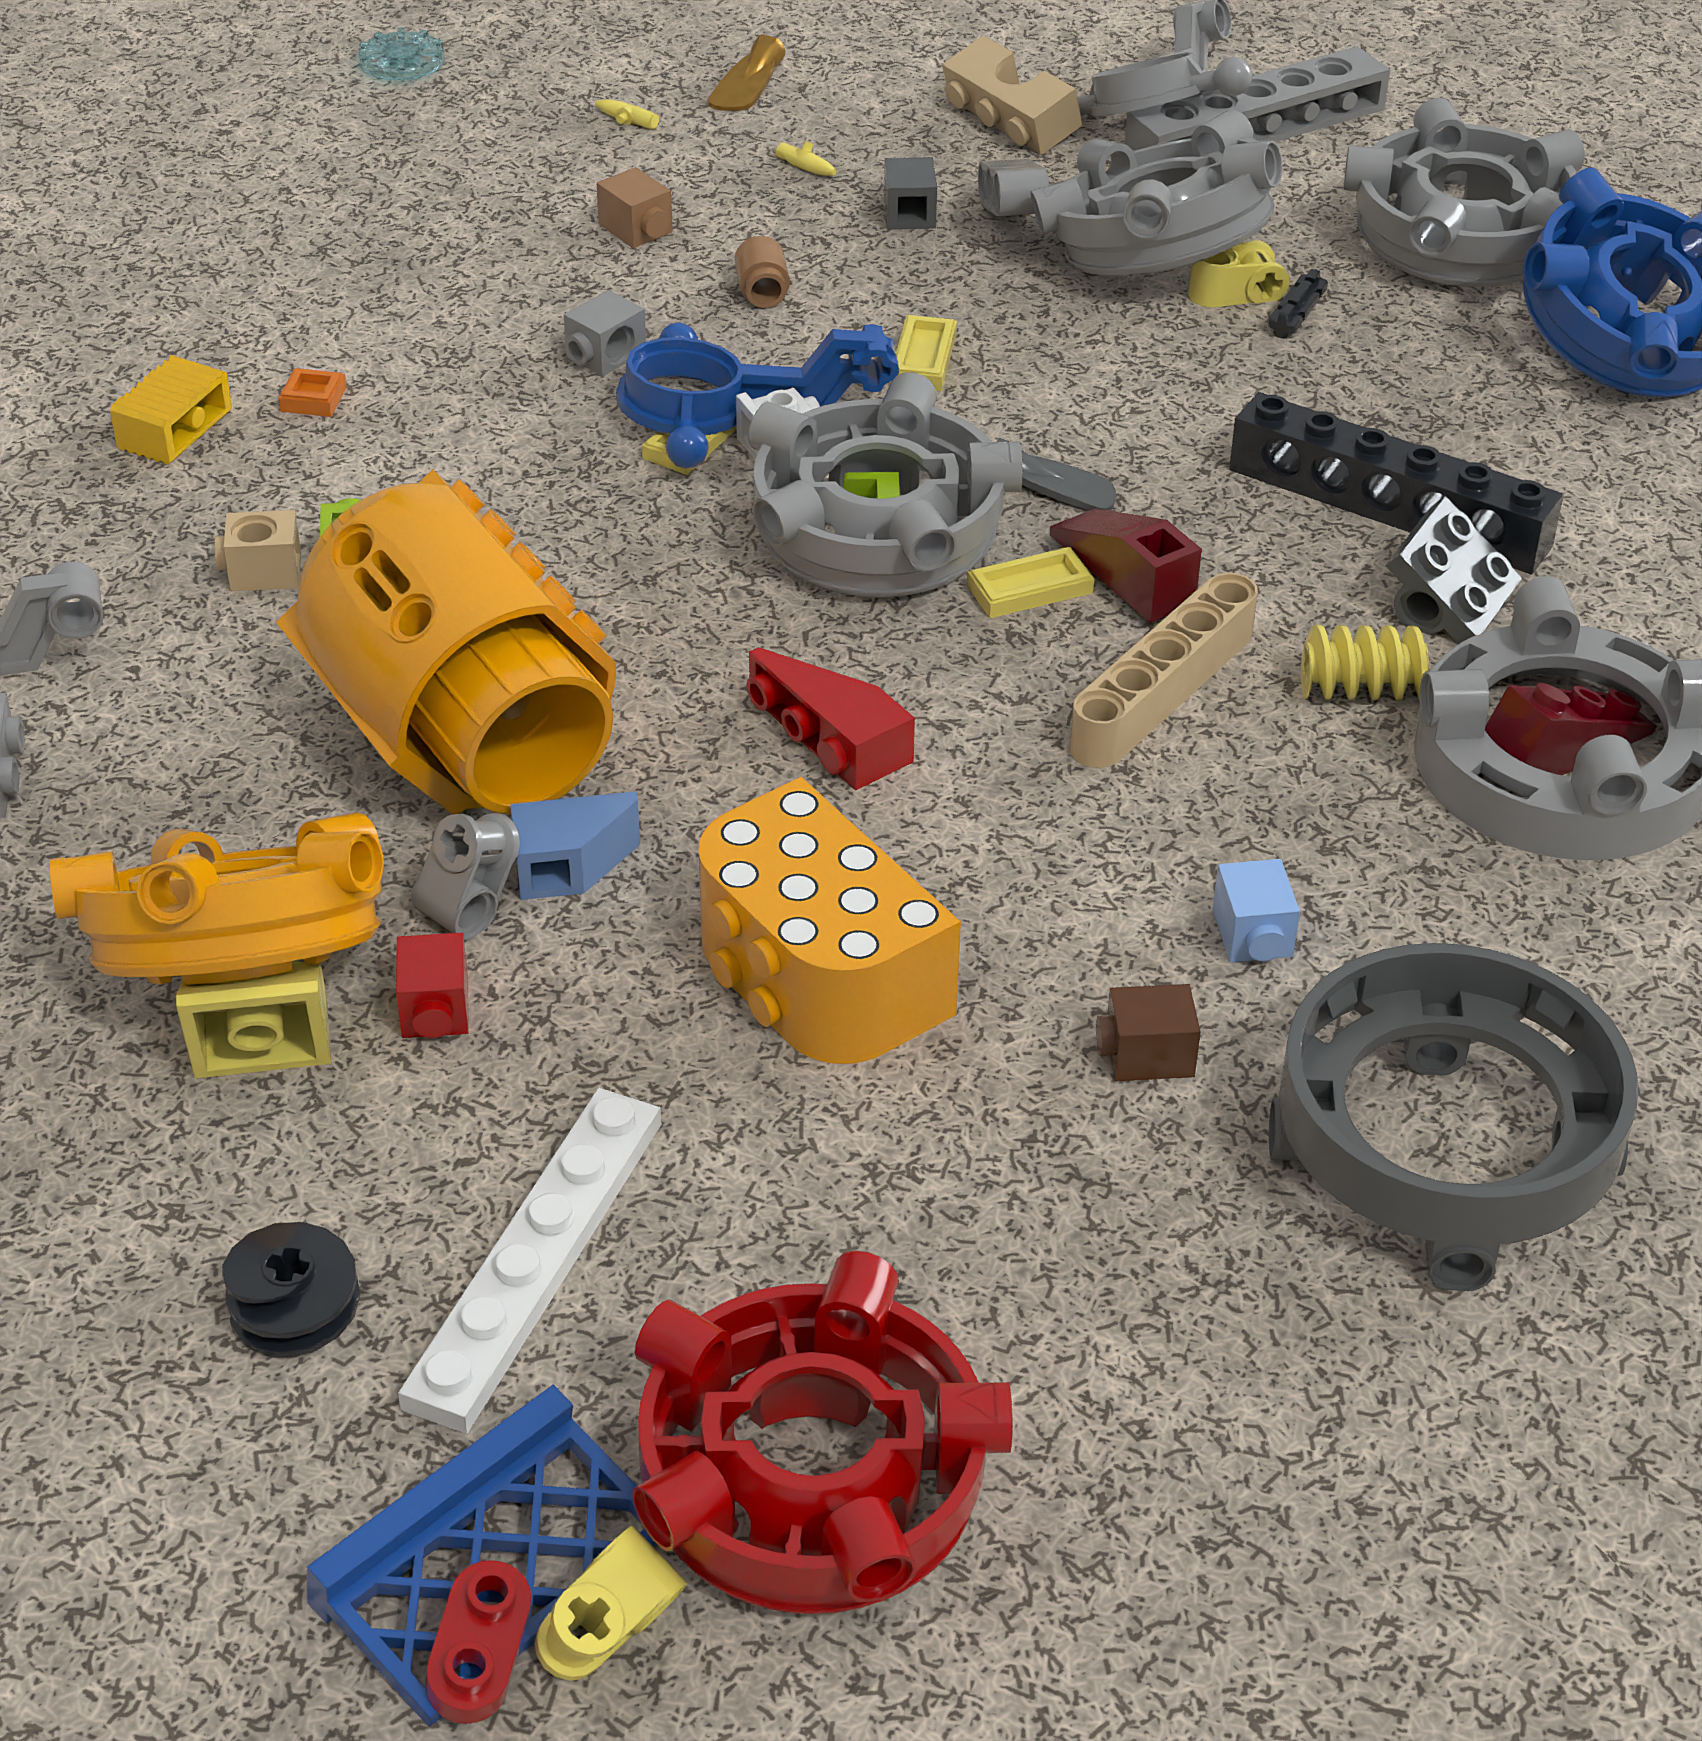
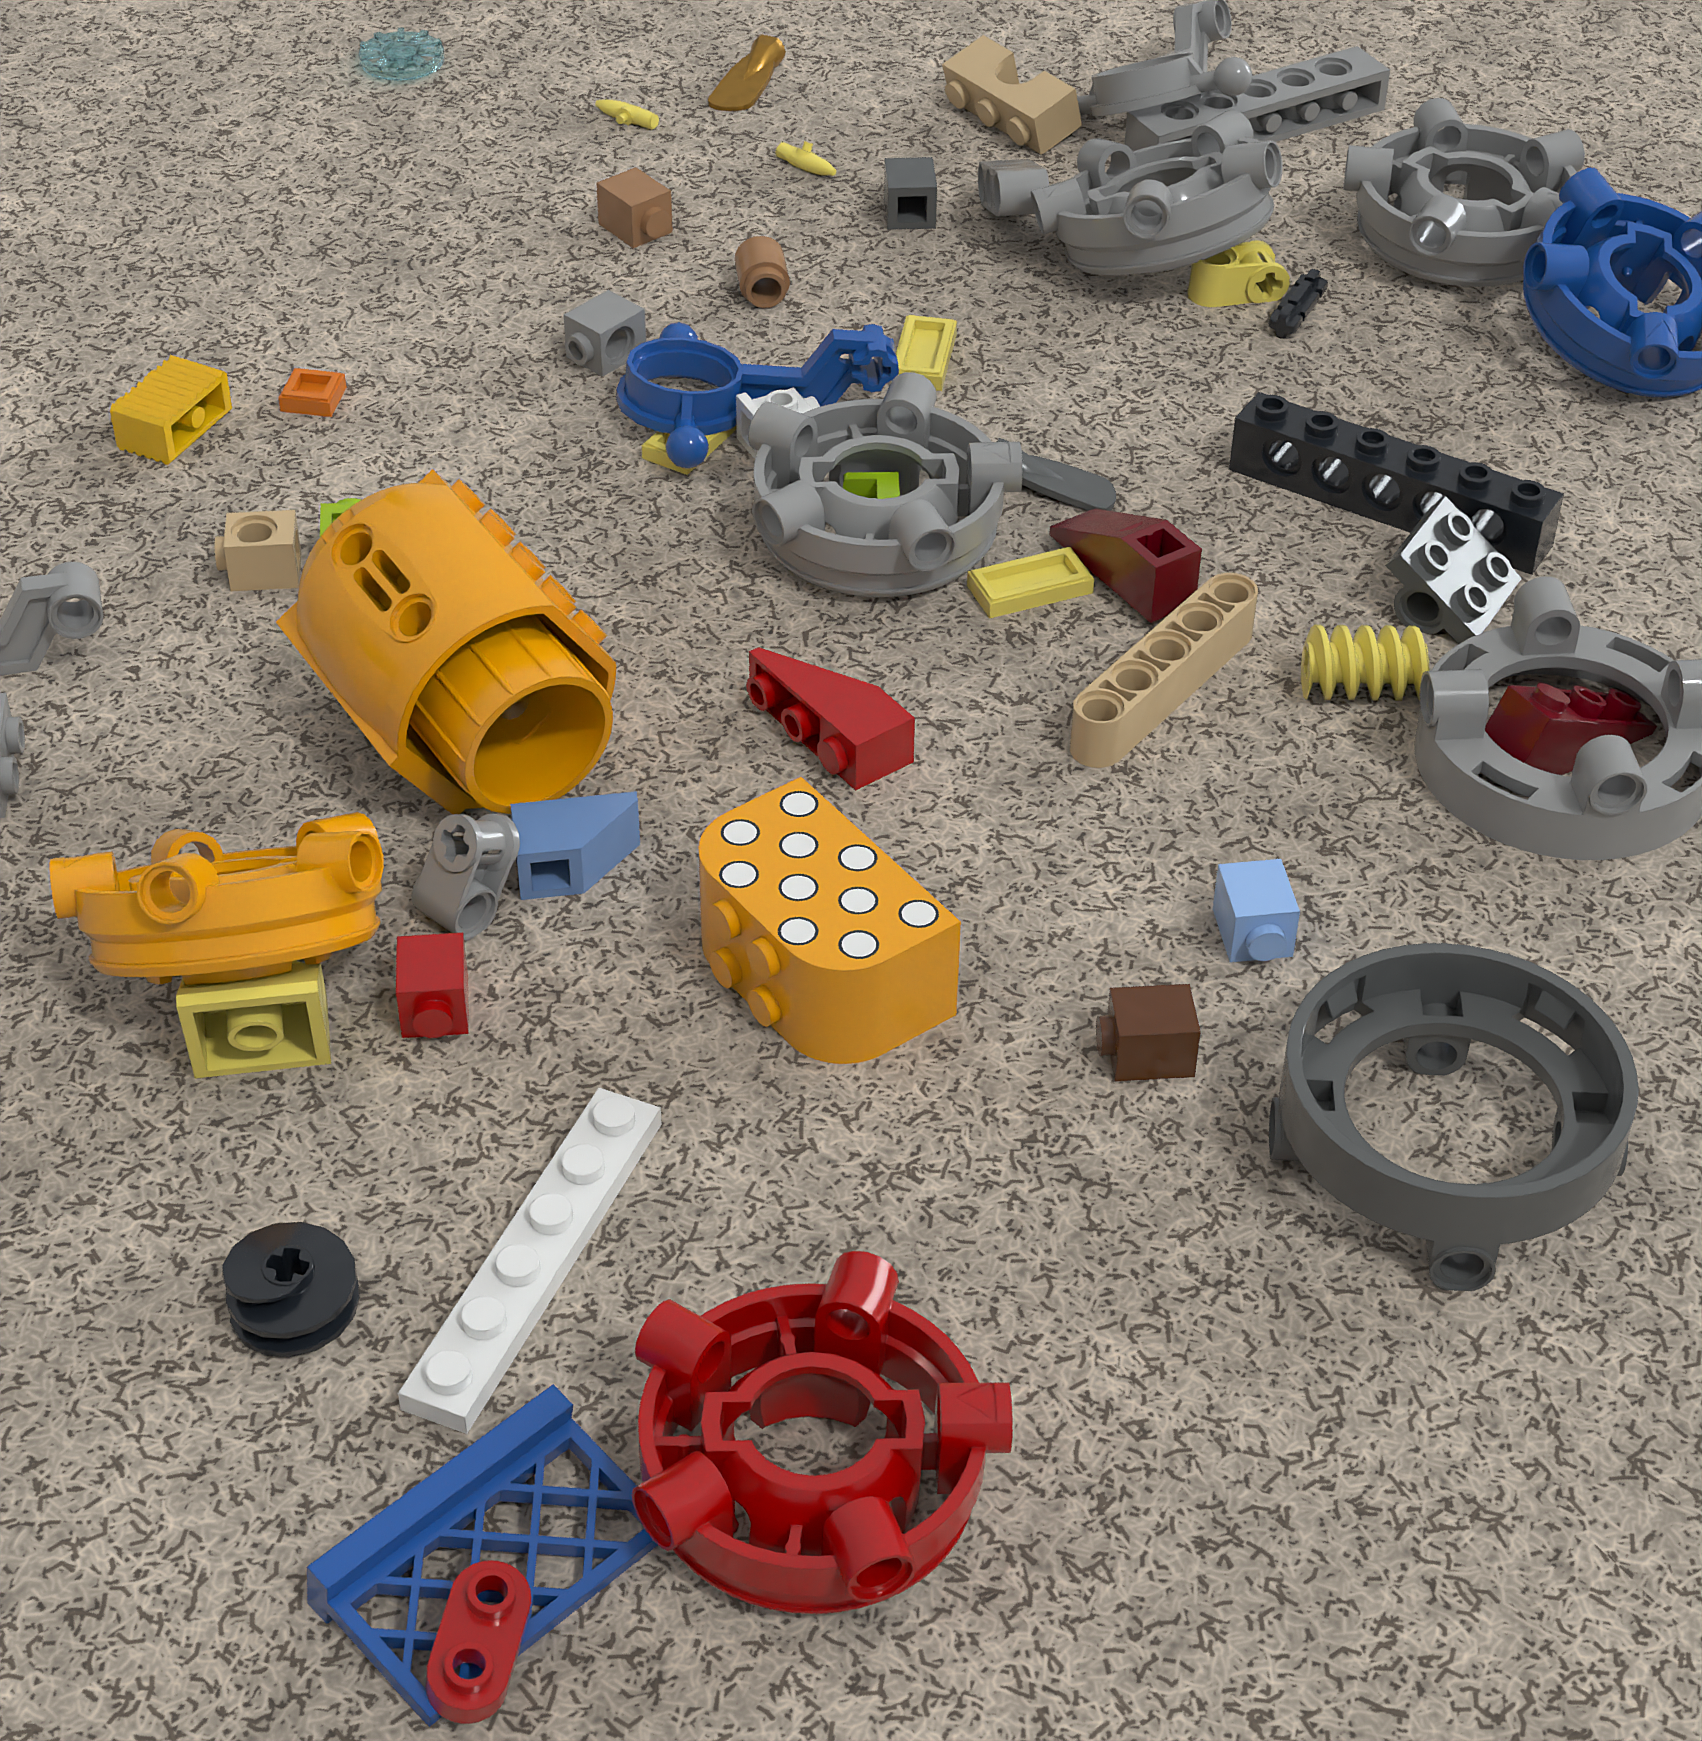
light yellow piece [534,1525,688,1681] -> none

